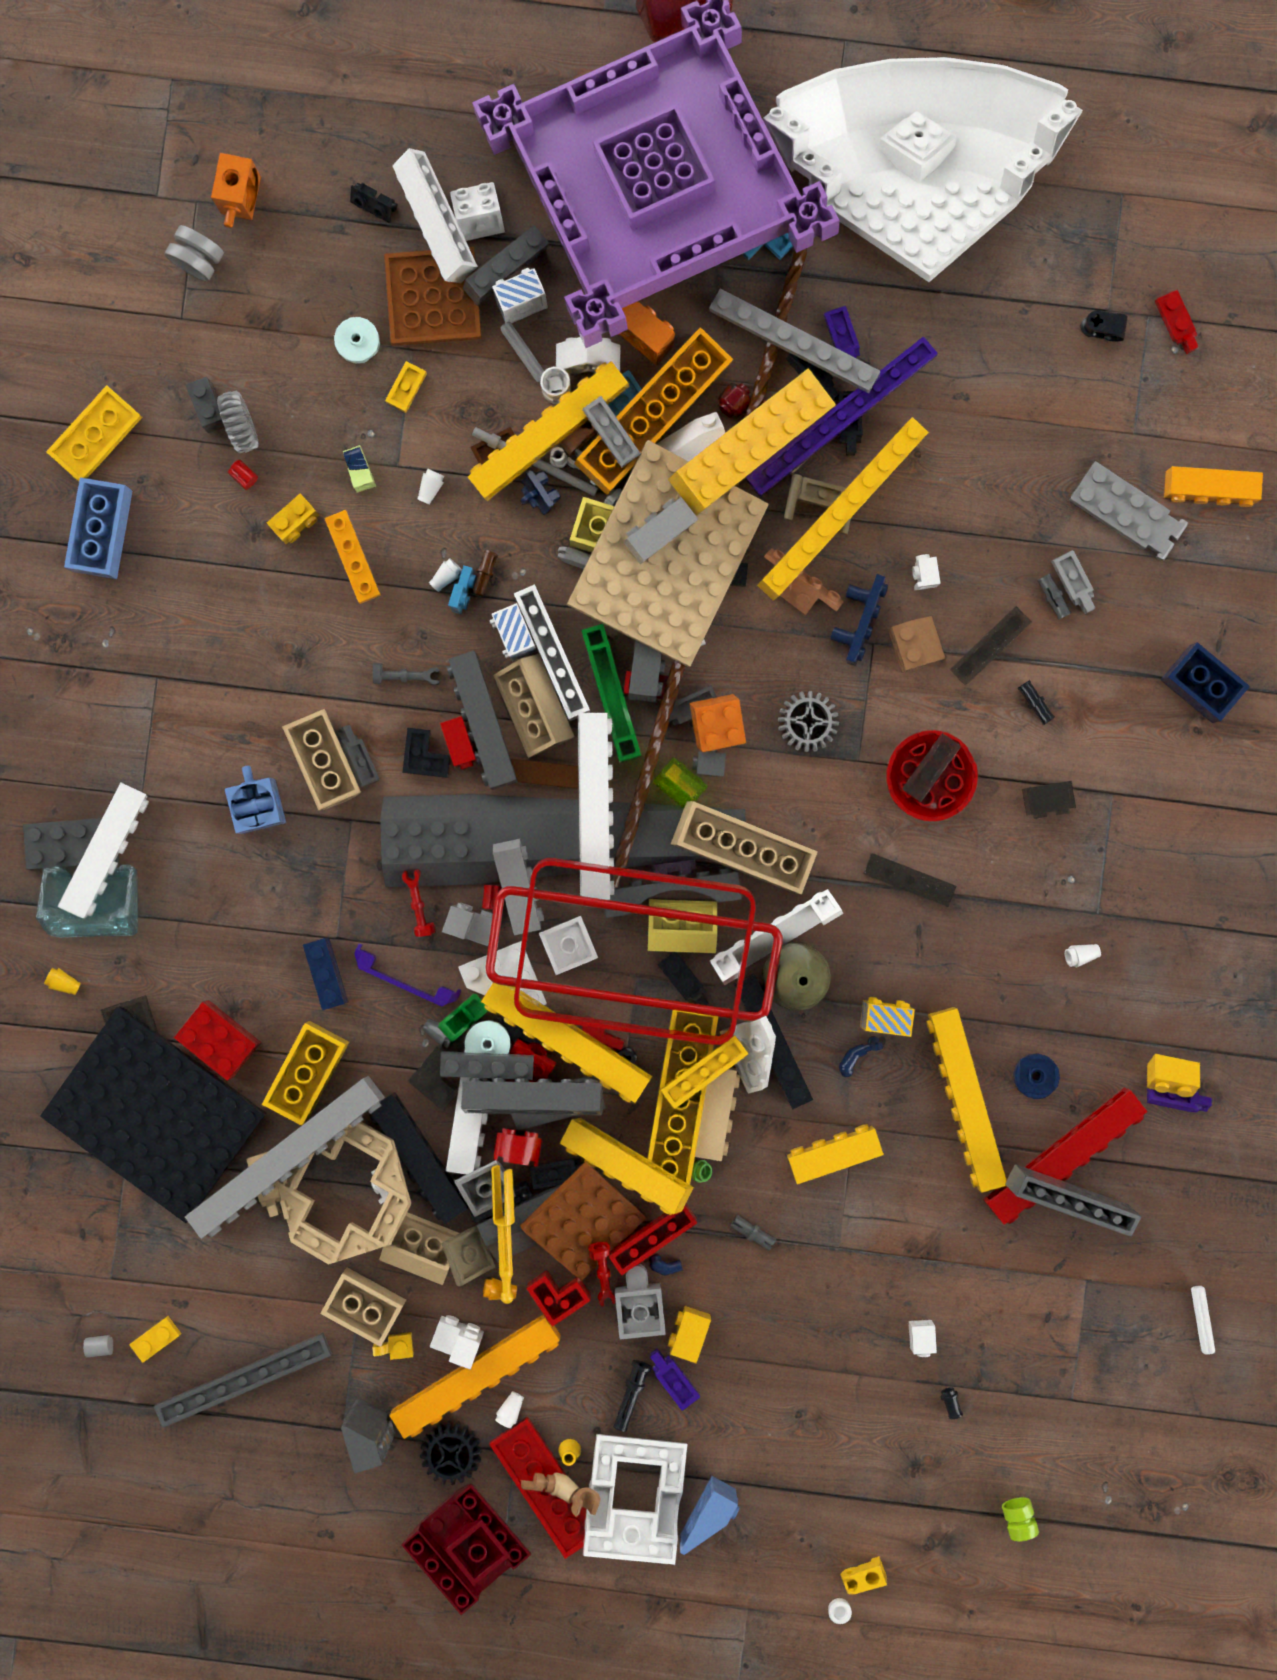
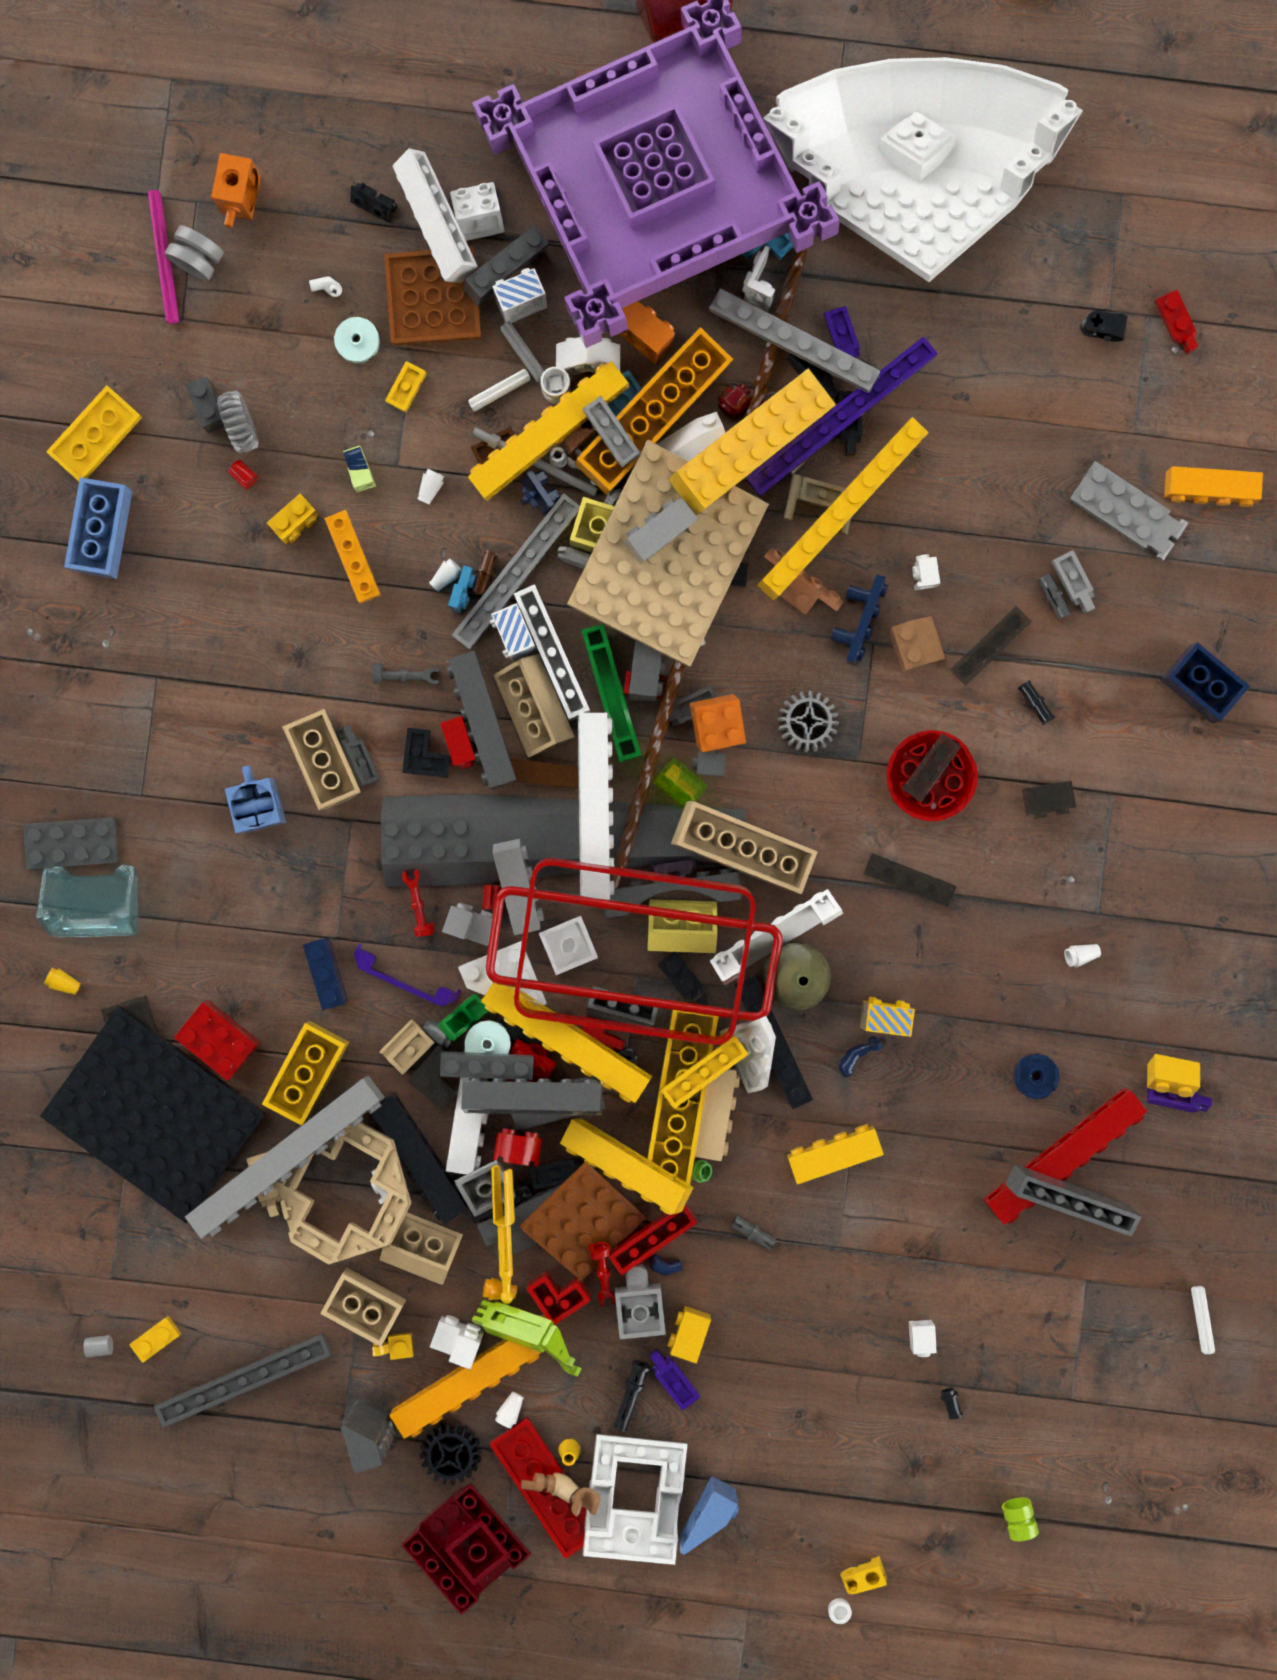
white brick [58,783,149,919] -> none
dark tan tile [441,1225,495,1286] -> none
yellow brick [926,1007,1007,1193] -> none
none -> dark pink axle [148,190,179,324]
none -> white arm [309,276,342,297]
none -> tan plate [379,1019,435,1075]
none -> light grey plate [452,493,580,650]
none -> white axle [468,369,531,411]
none -> lime hinge [472,1300,582,1377]
none -> dark grey brick [586,986,659,1027]
none -> white bracket [742,245,775,312]

